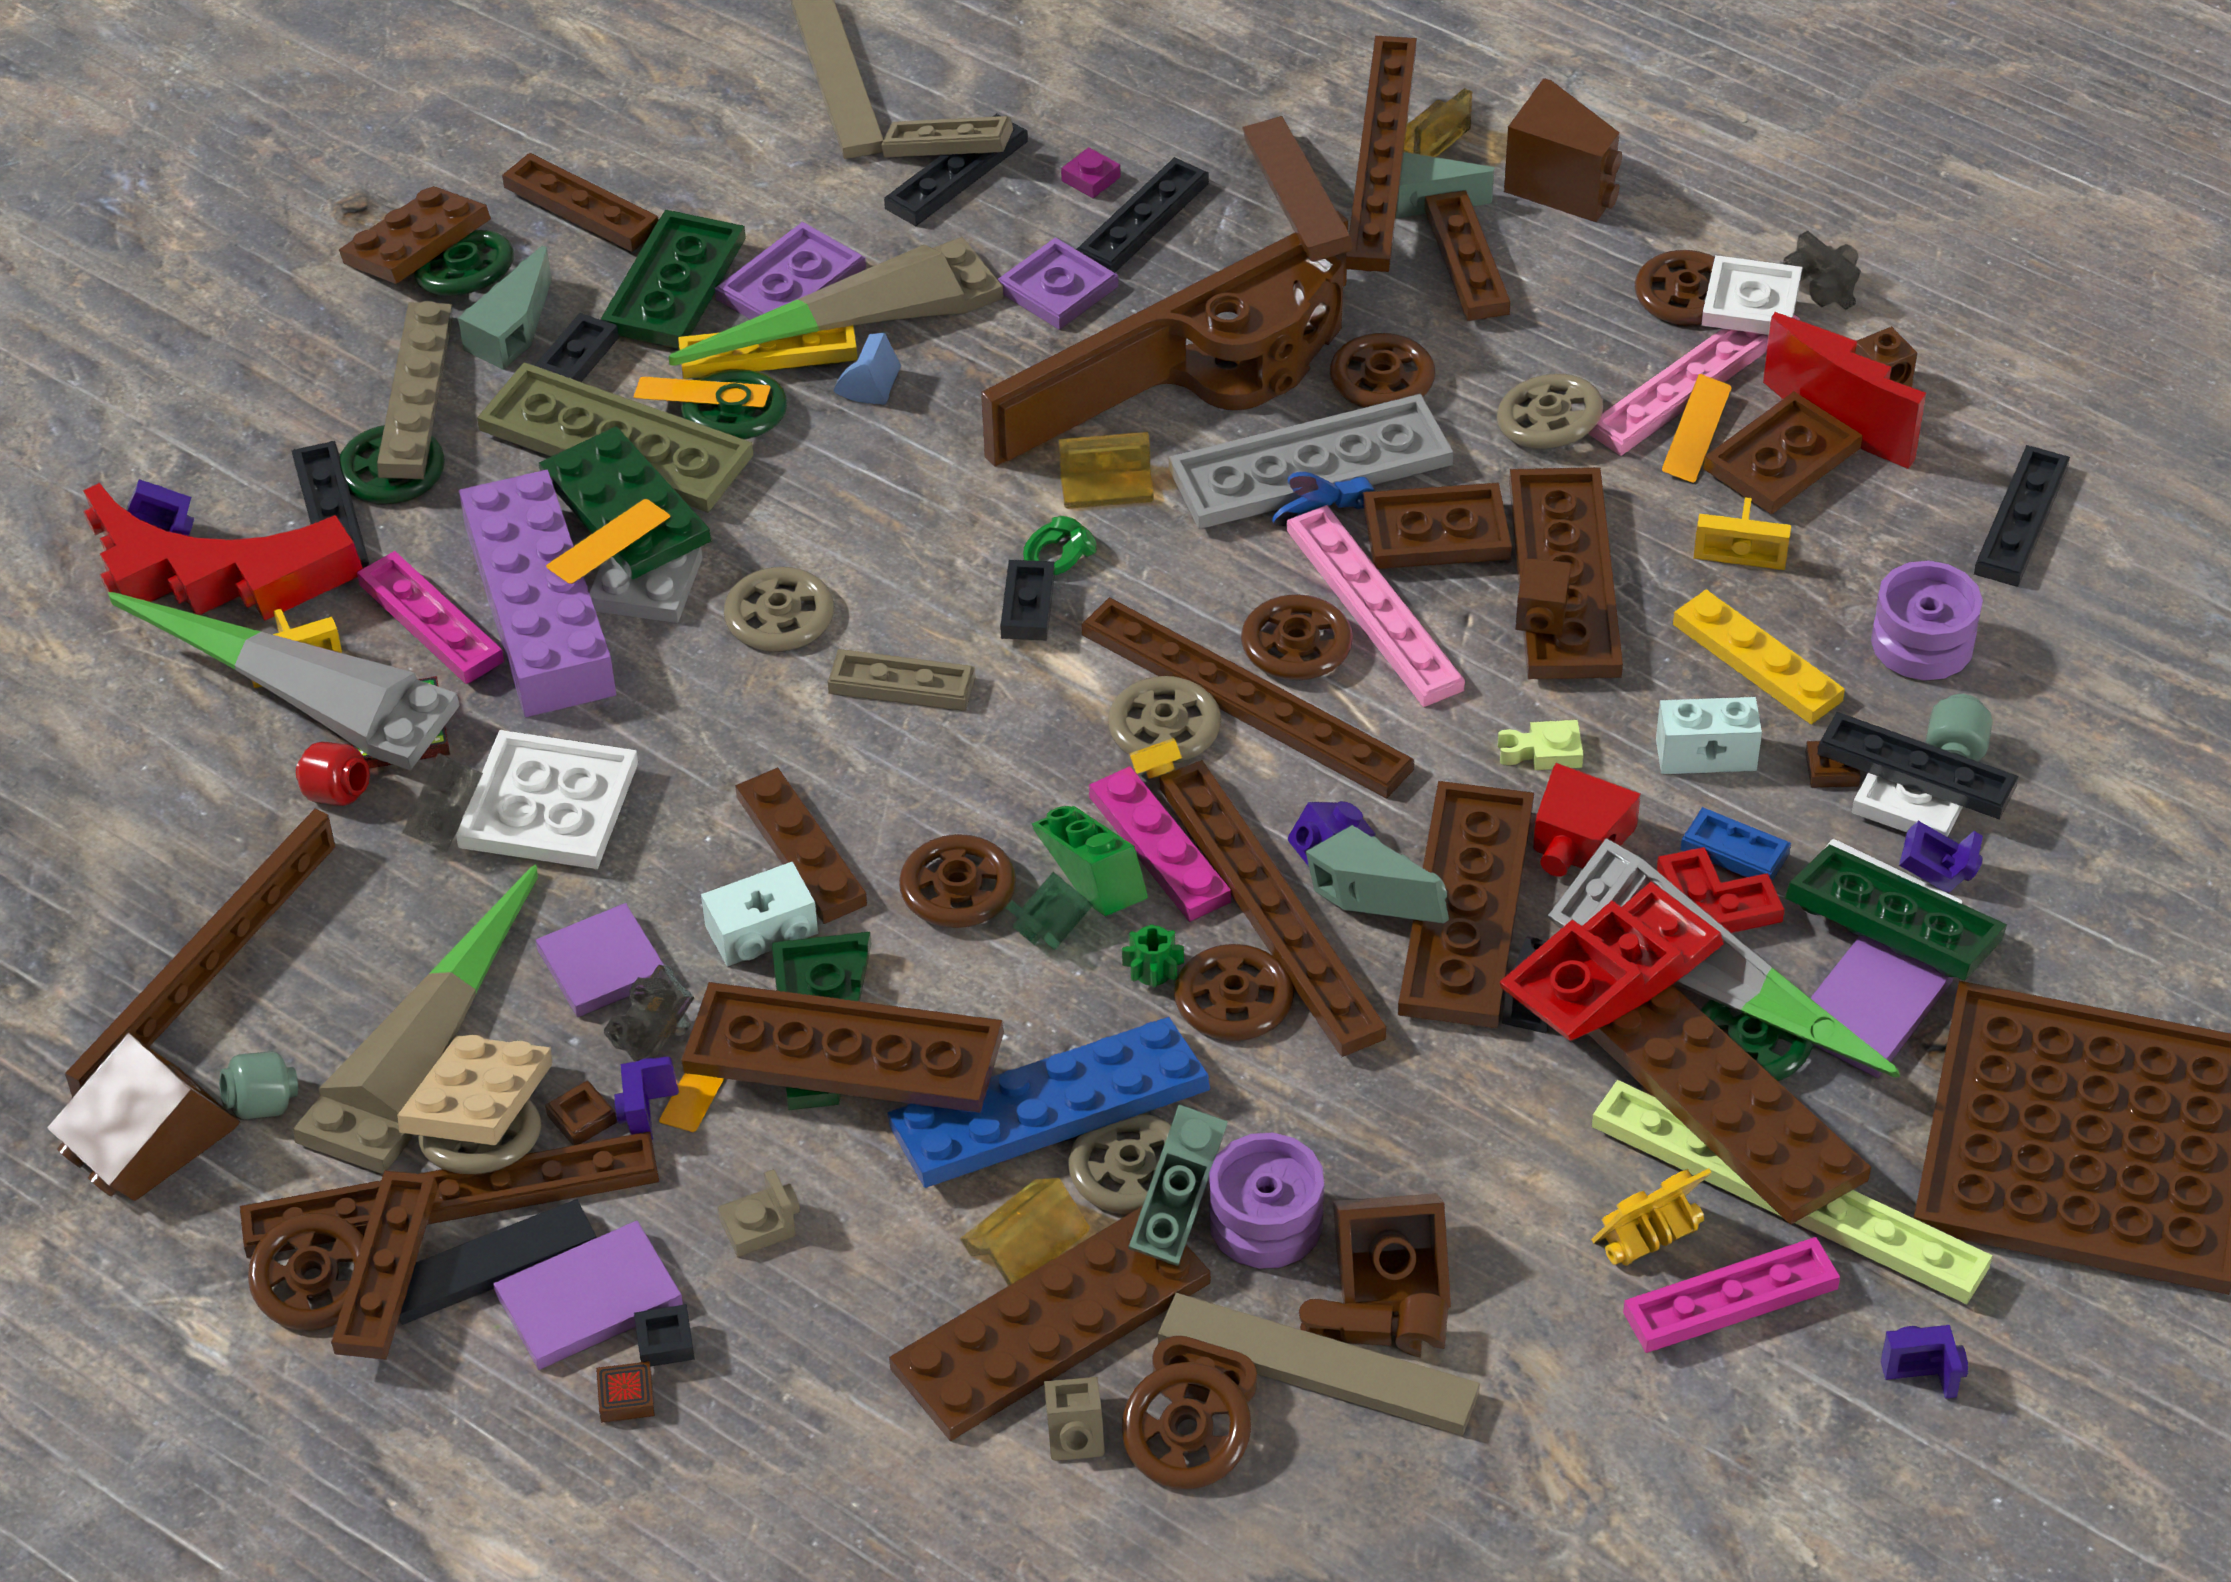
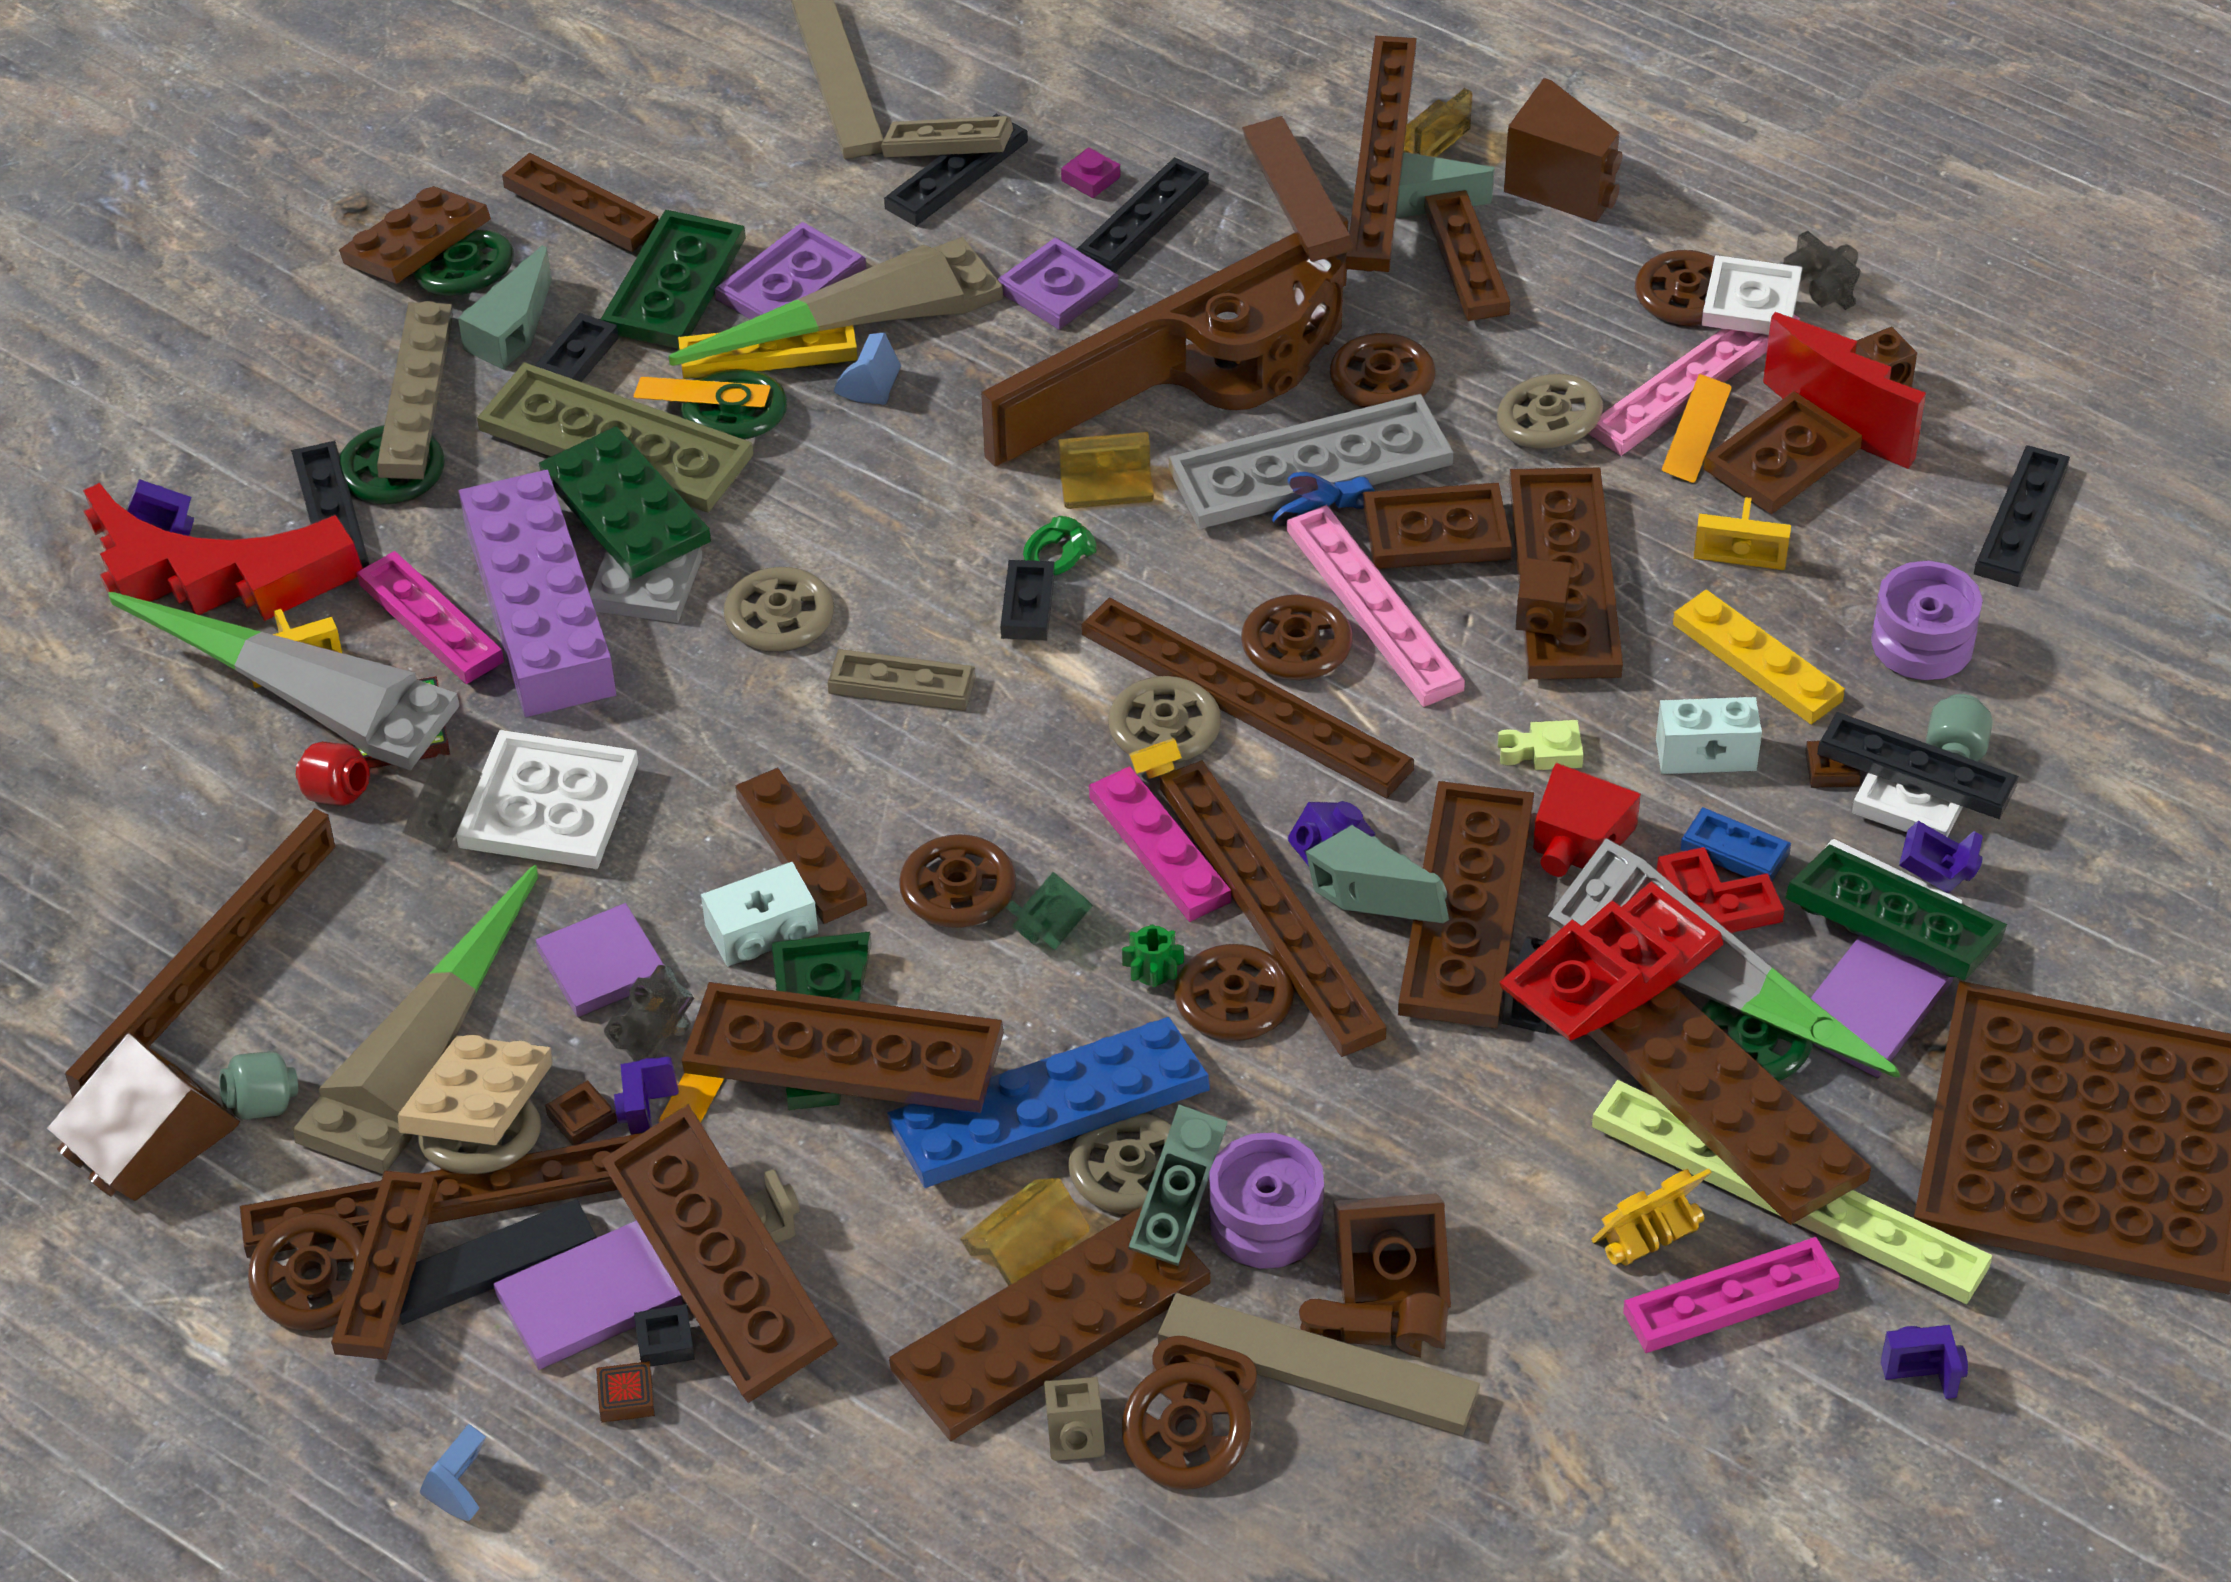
light orange sticker [546,499,670,584] -> none
green slope [1032,806,1148,916] -> none
none -> medium blue tile [420,1424,486,1521]
none -> reddish brown plate [600,1104,839,1403]

